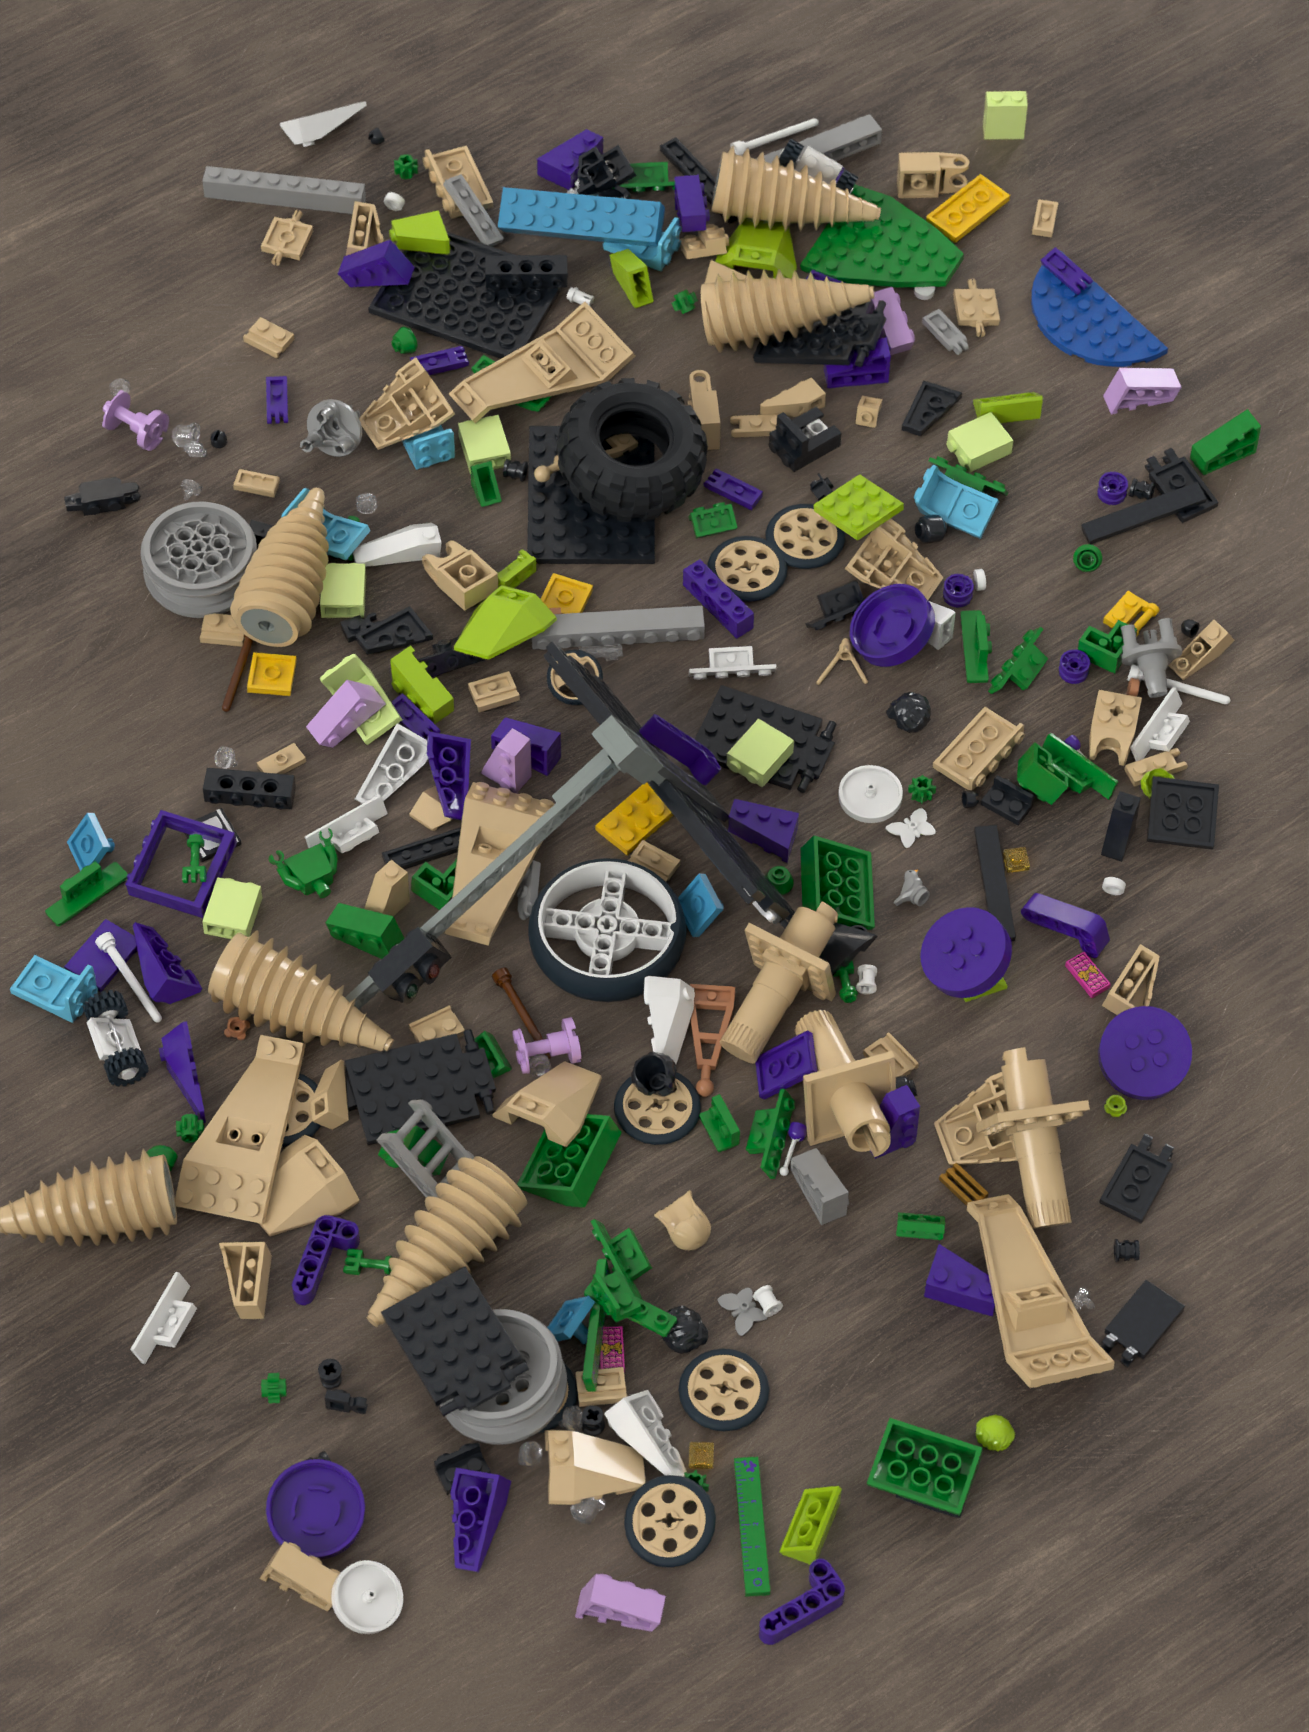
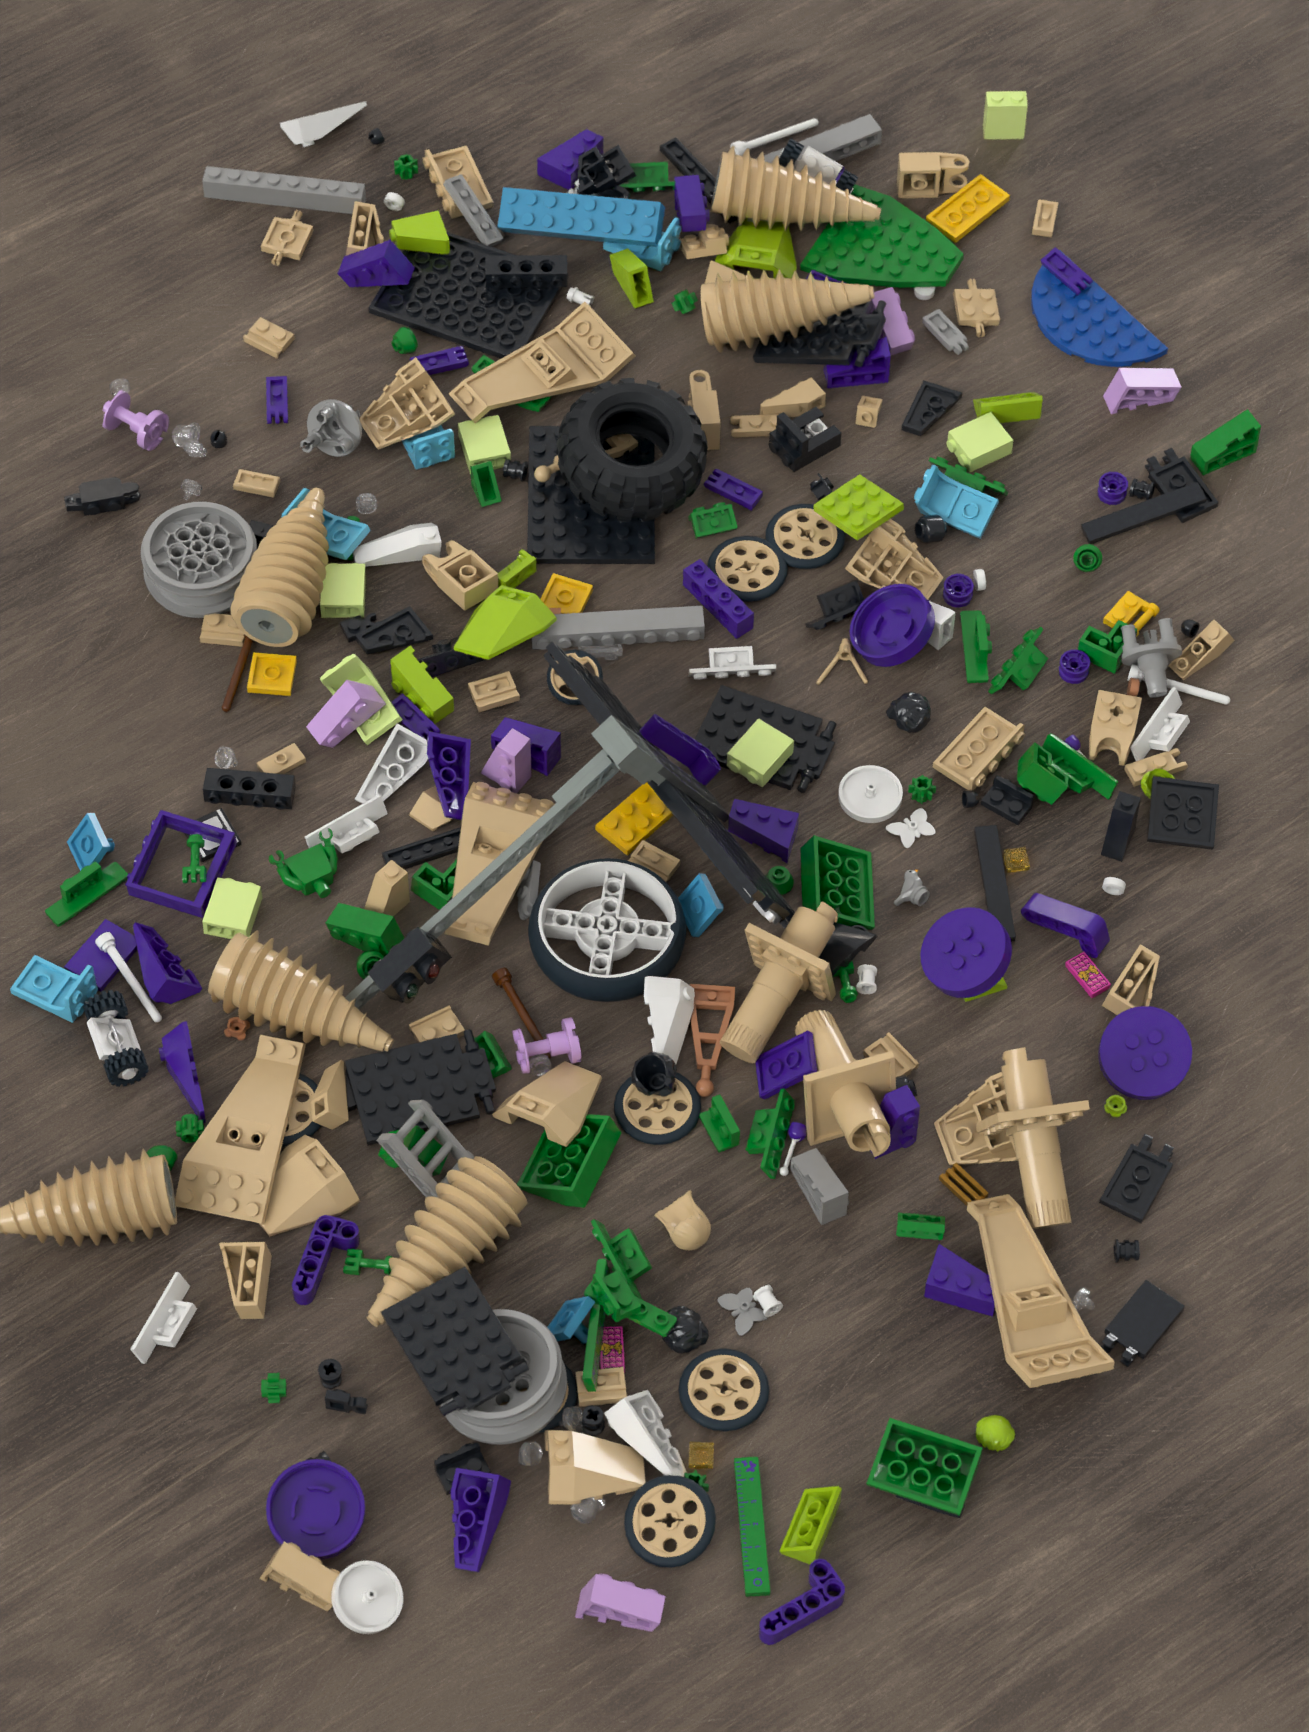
none -> green cone [356,951,384,979]

